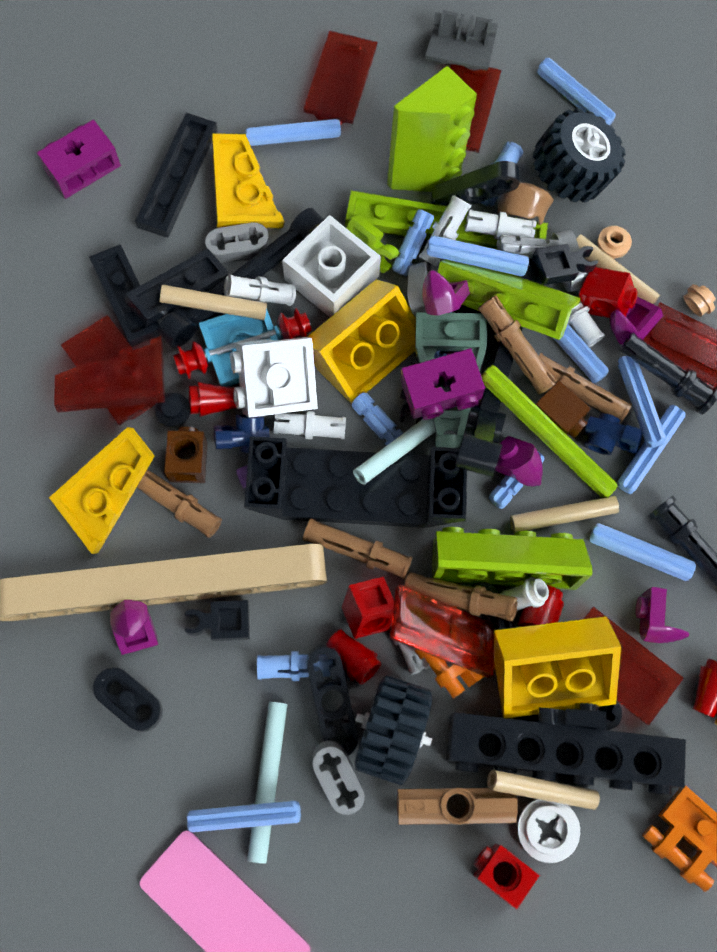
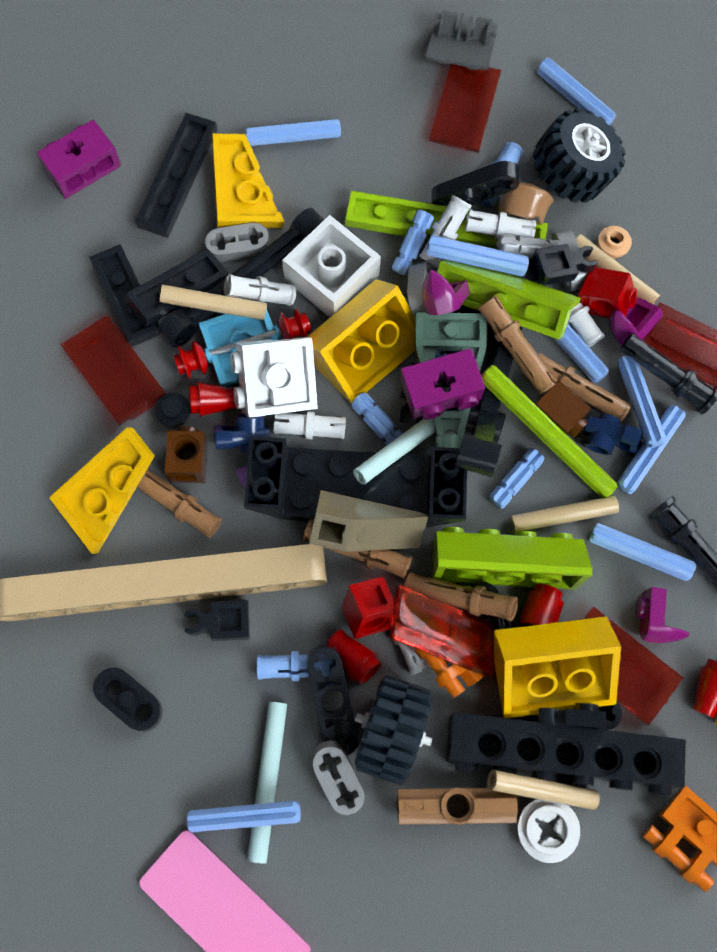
clear red wing [54,336,165,413] -> none
magenta plate [110,600,158,655] -> none
clear red piece [304,30,378,124] -> none
lime plate [346,214,399,273] -> none
lime slope [387,66,477,192] -> none
red brick [473,843,540,910] -> none
magenta plate [495,436,543,487] -> none
white pin [500,577,549,610] -> none
light nougat plate [683,284,716,317] -> none
none -> dark tan slope [309,490,429,552]

